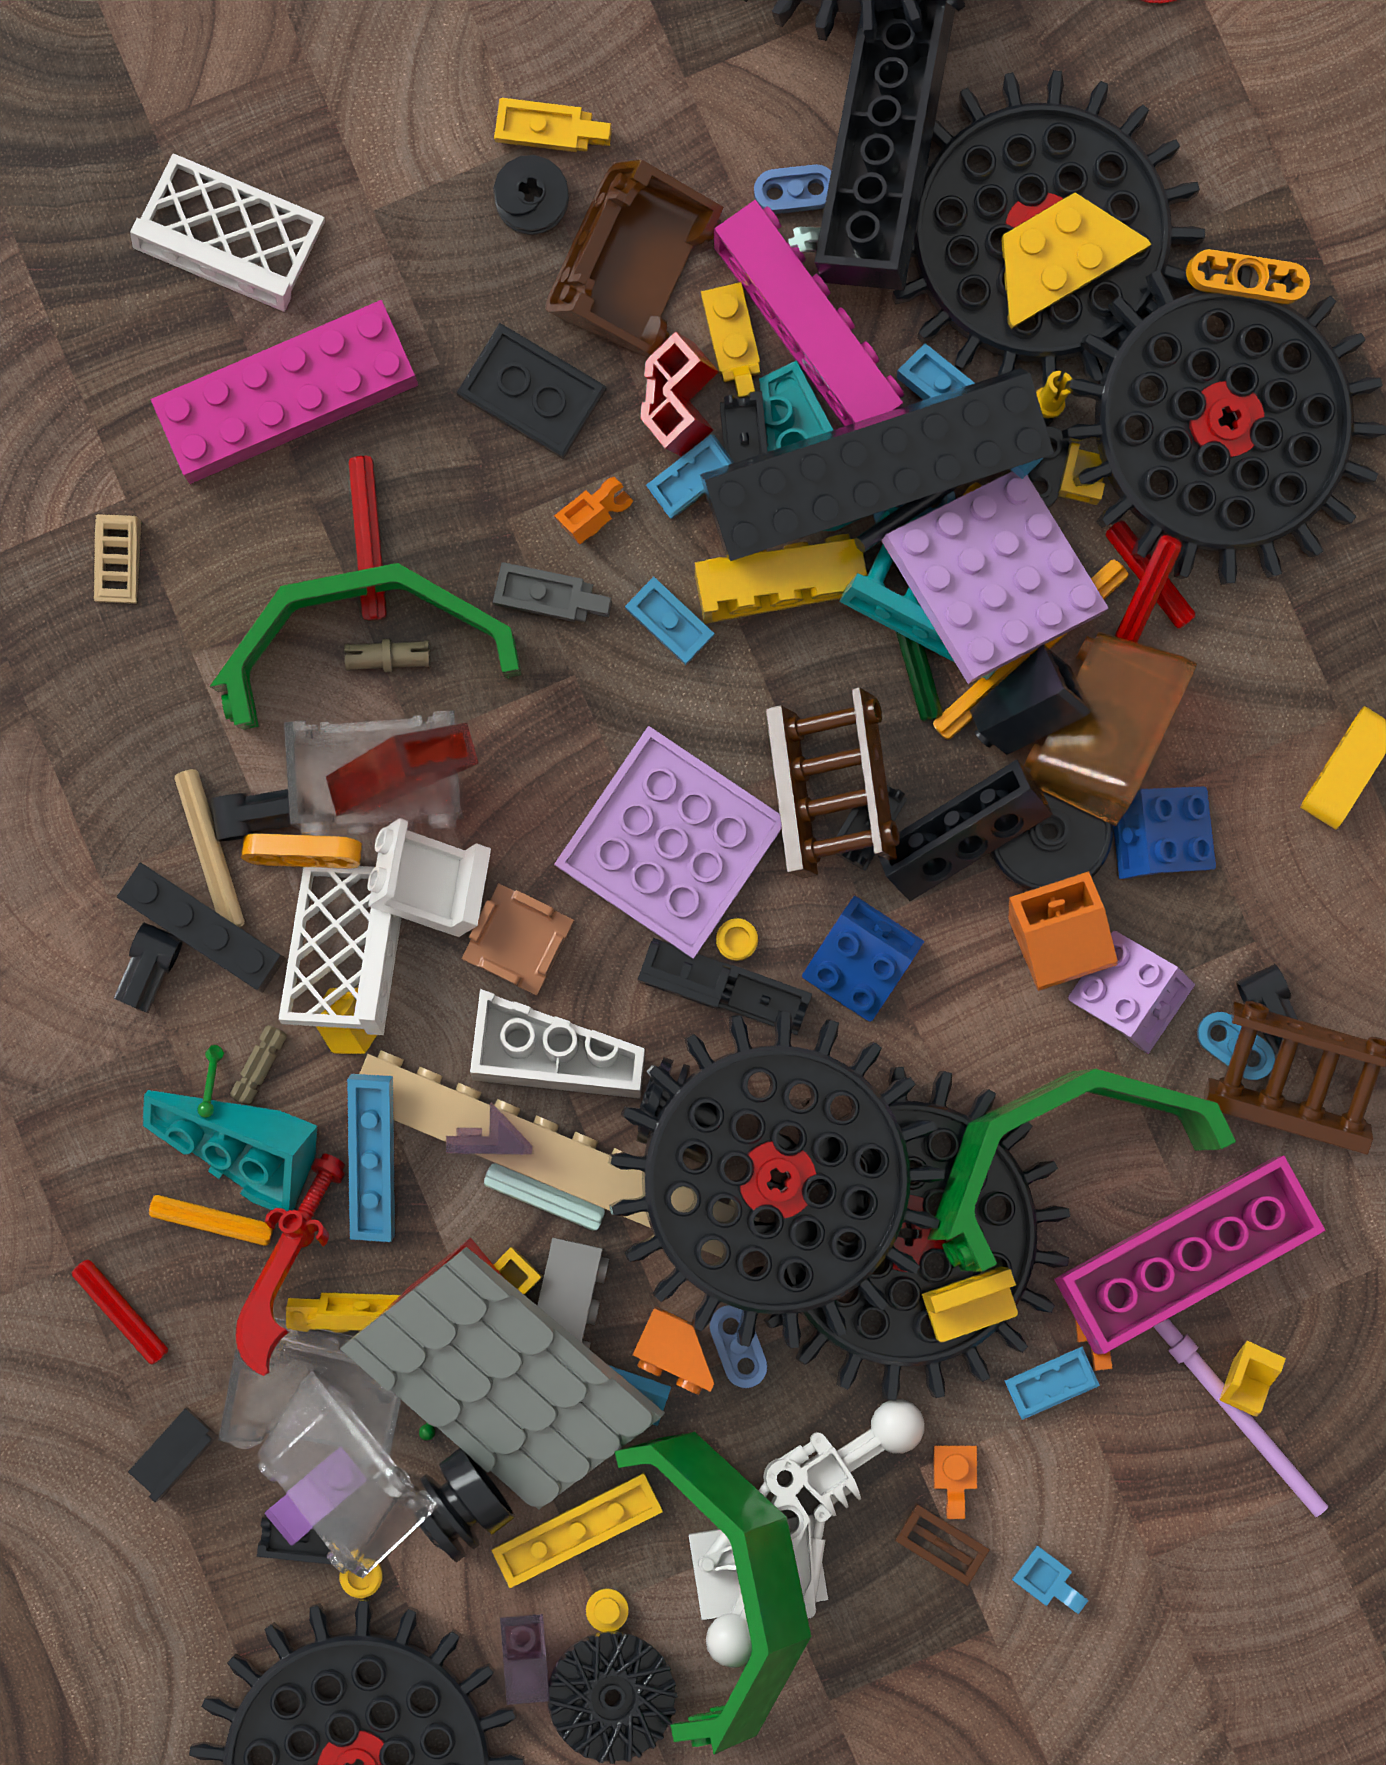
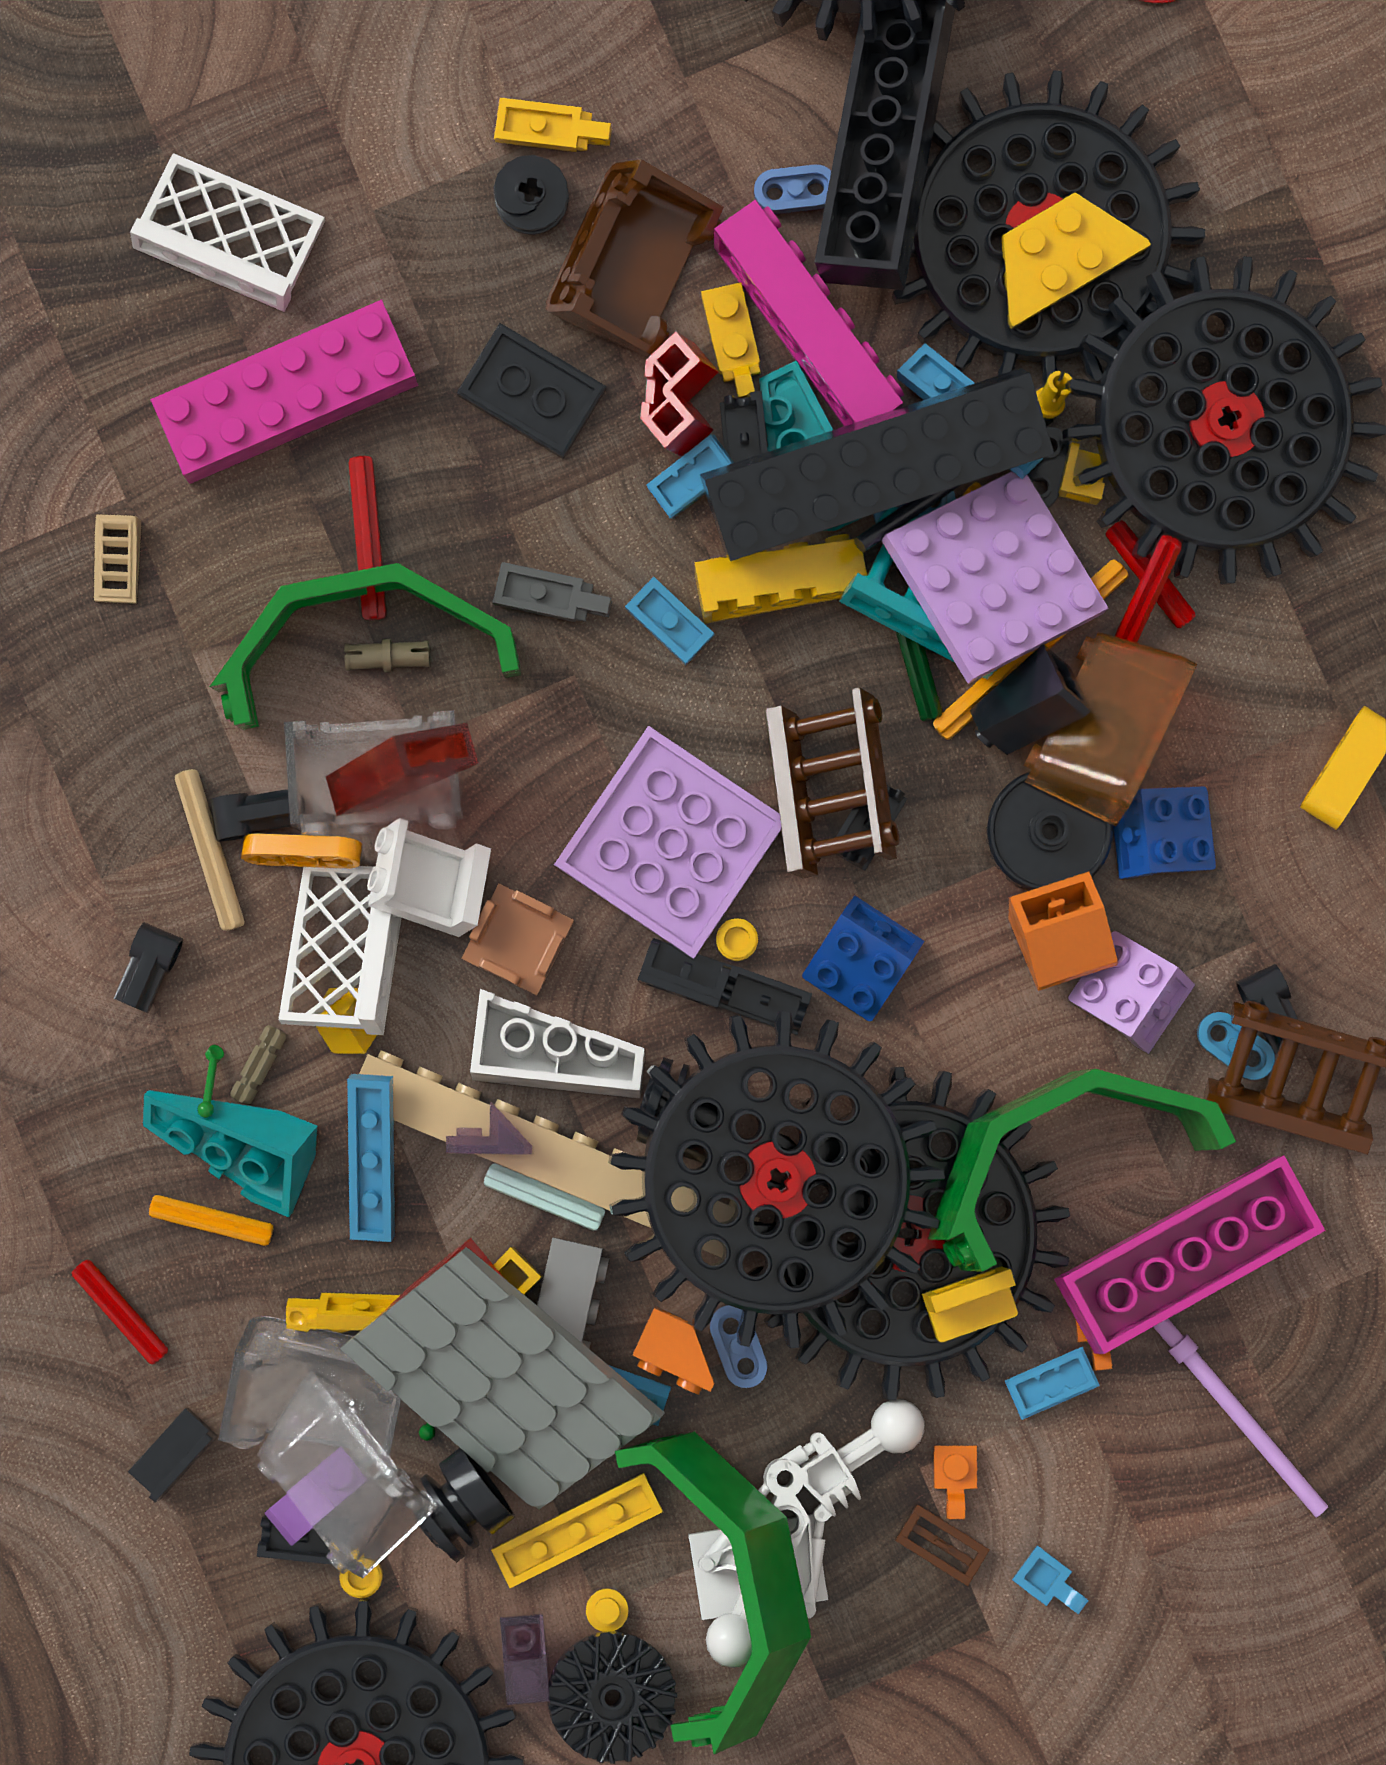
black arch [117,862,286,993] -> none
red sword [236,1153,345,1376] -> none
orange plate [554,476,633,545] -> none
light aqua axle [788,227,821,252] -> none
black brick [878,759,1053,901] -> none
light orange beam [1186,249,1310,304] -> none
yellow panel [1219,1341,1286,1417] -> none

